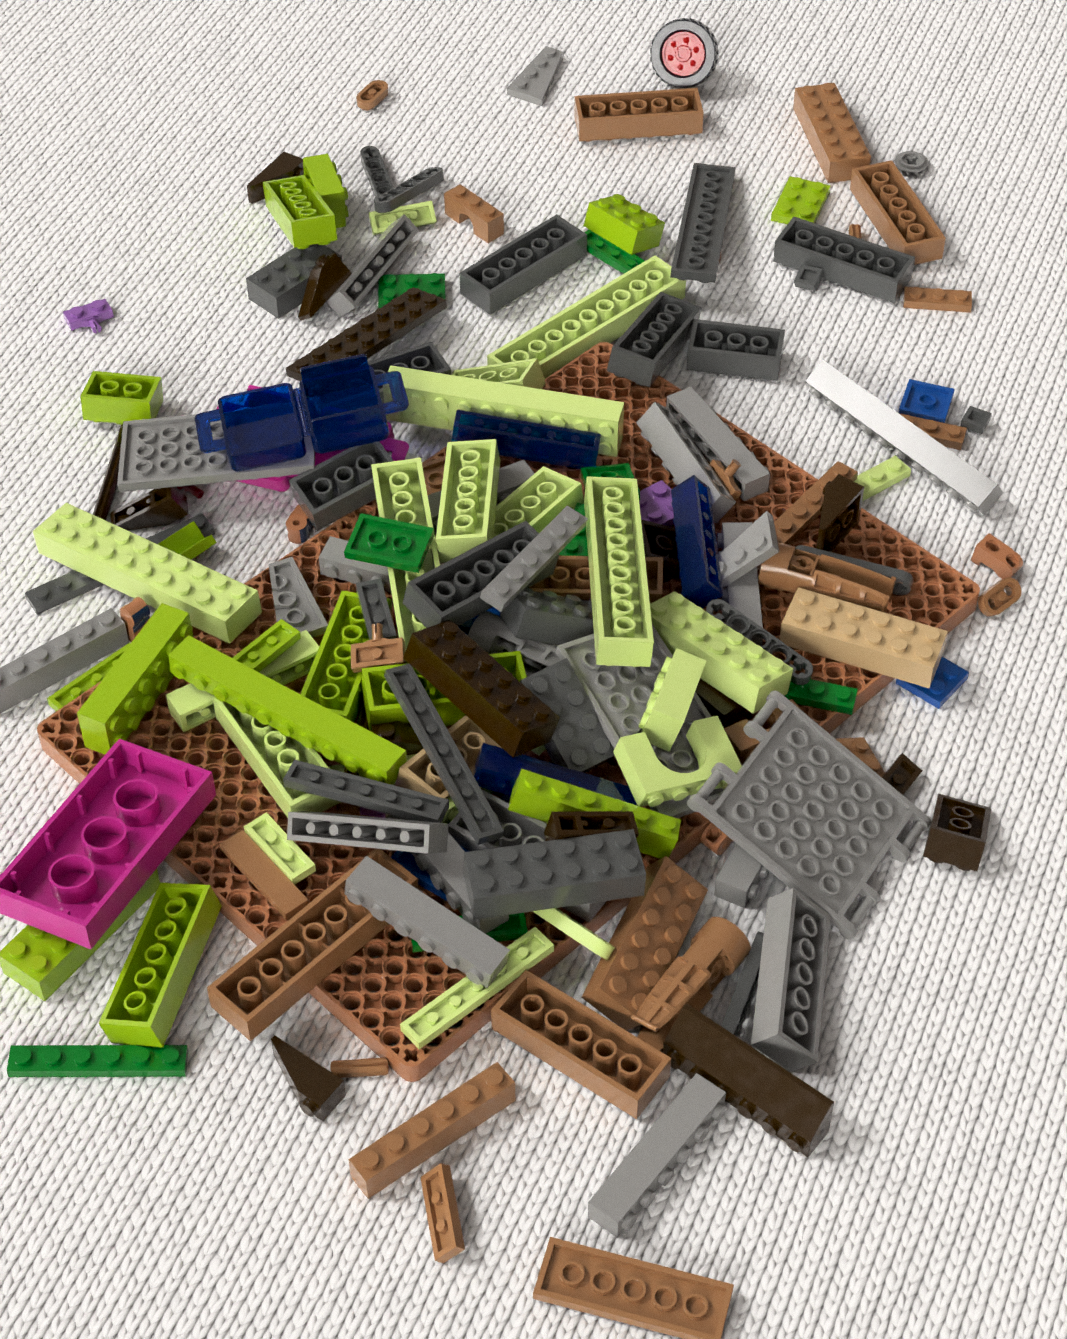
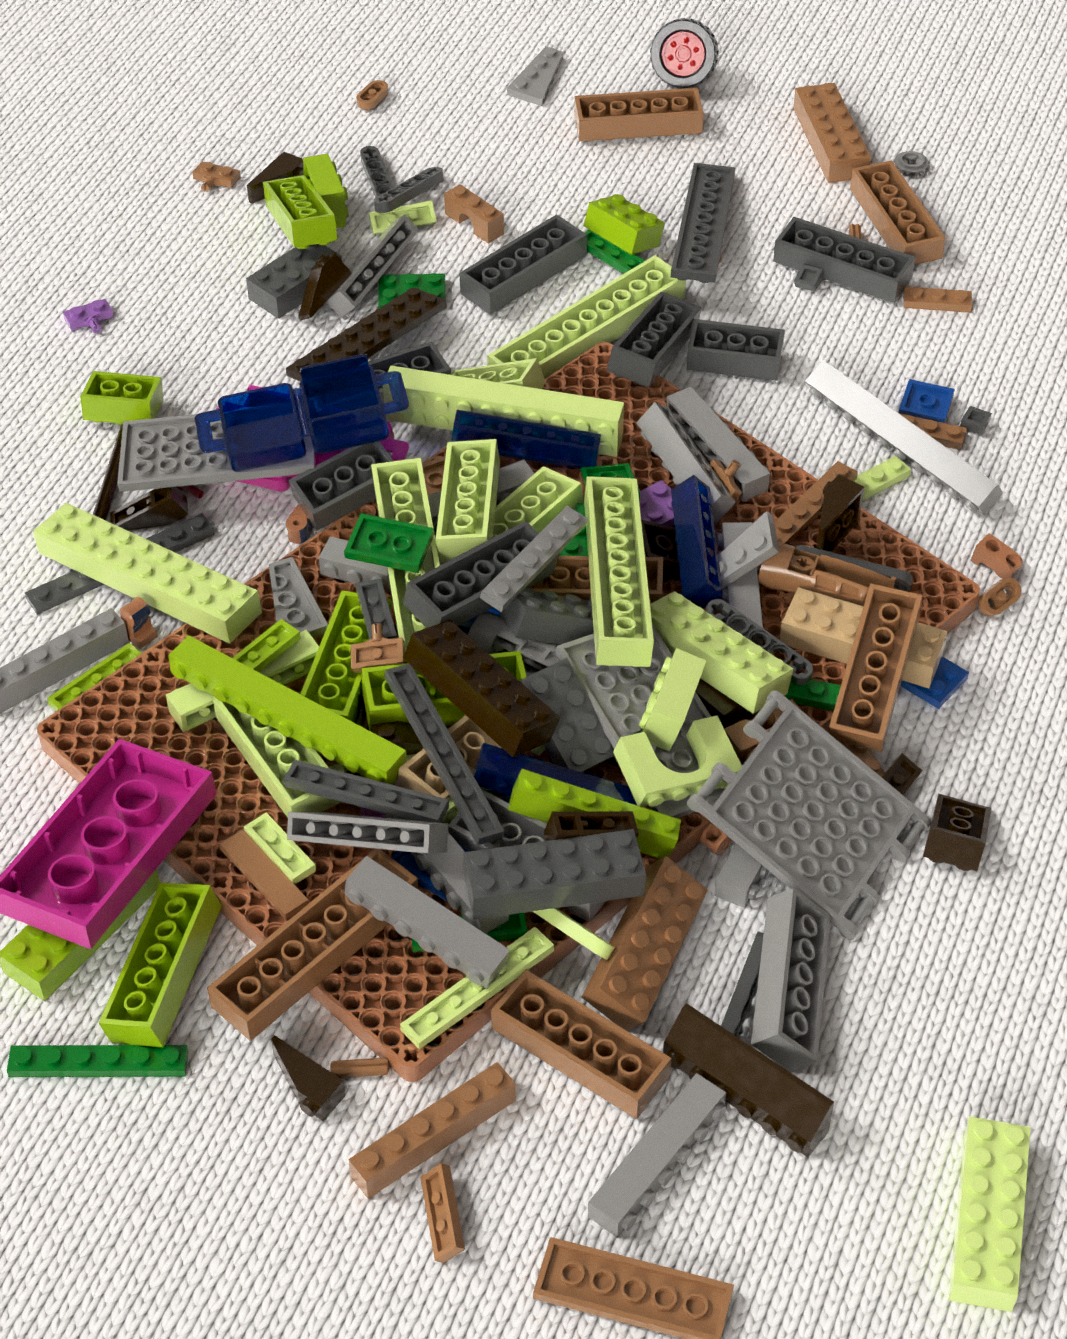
lime brick [77,603,193,755] -> none
lime panel [158,521,217,559] -> none
medium nougat piece [631,917,751,1052] -> none
lime plate [771,176,831,225] -> none
none -> medium nougat plate [193,161,241,192]
none -> medium nougat brick [829,583,923,752]
none -> yellowish green brick [948,1116,1031,1312]

